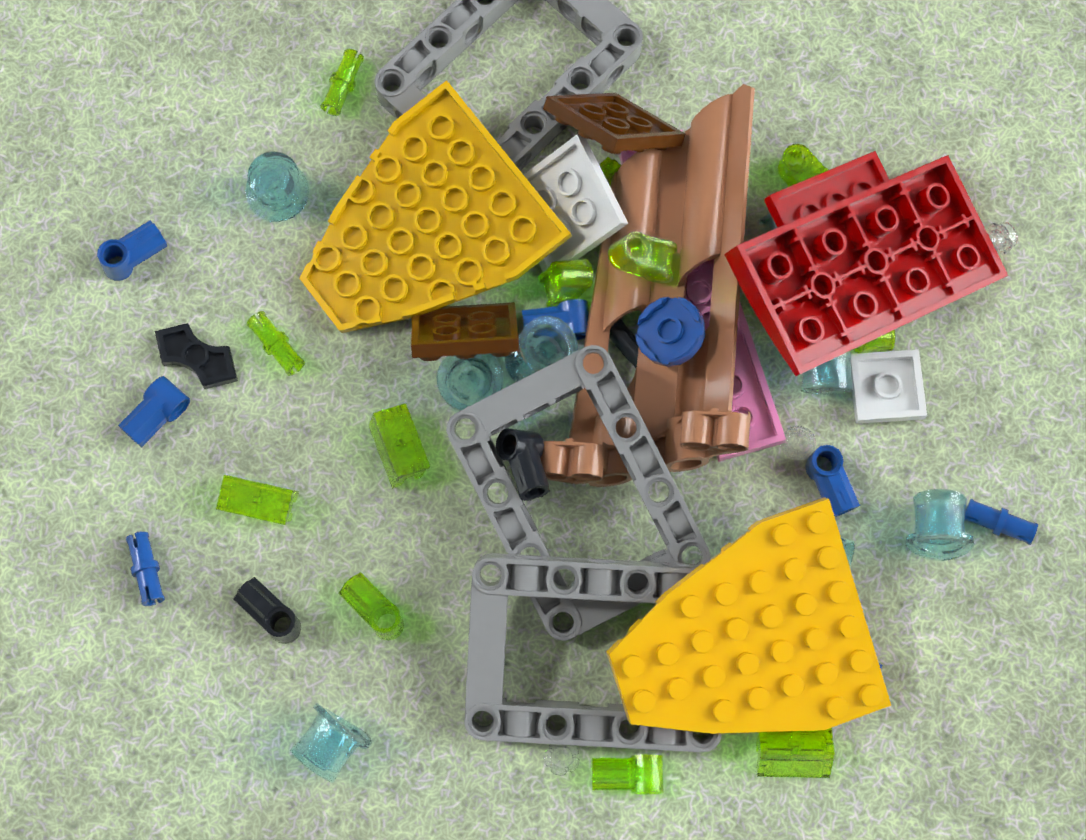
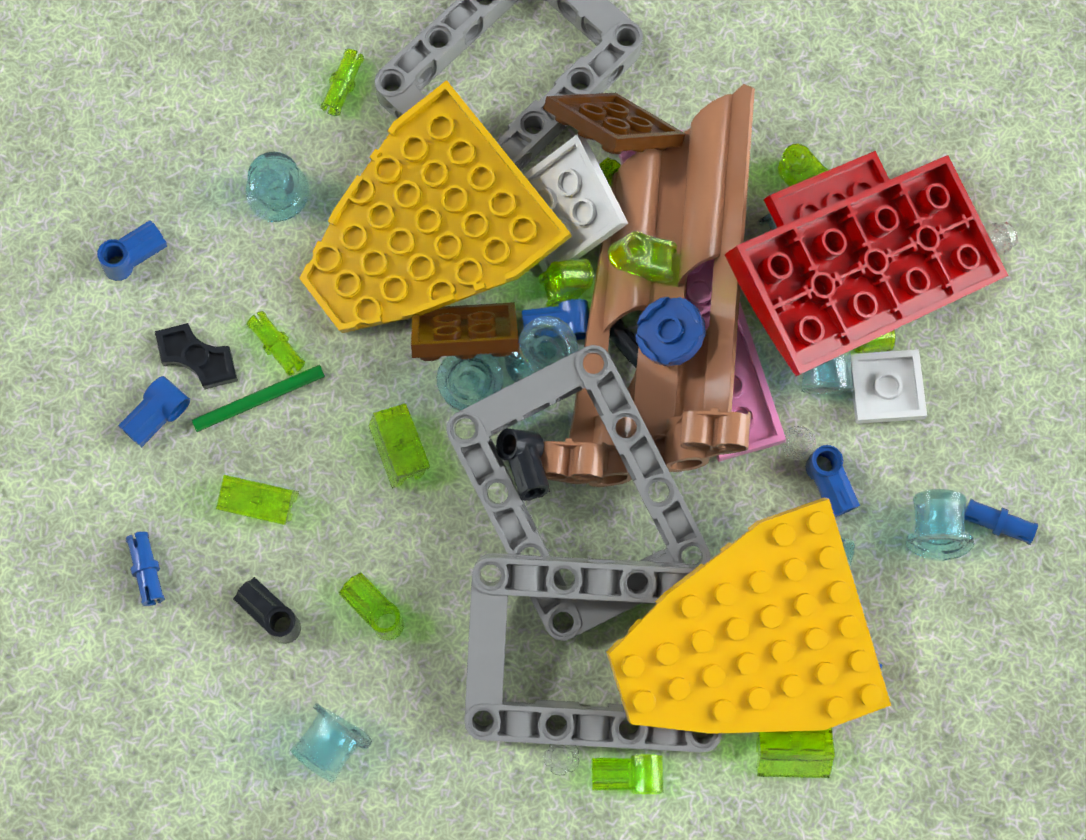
none -> green bar [192,364,325,432]

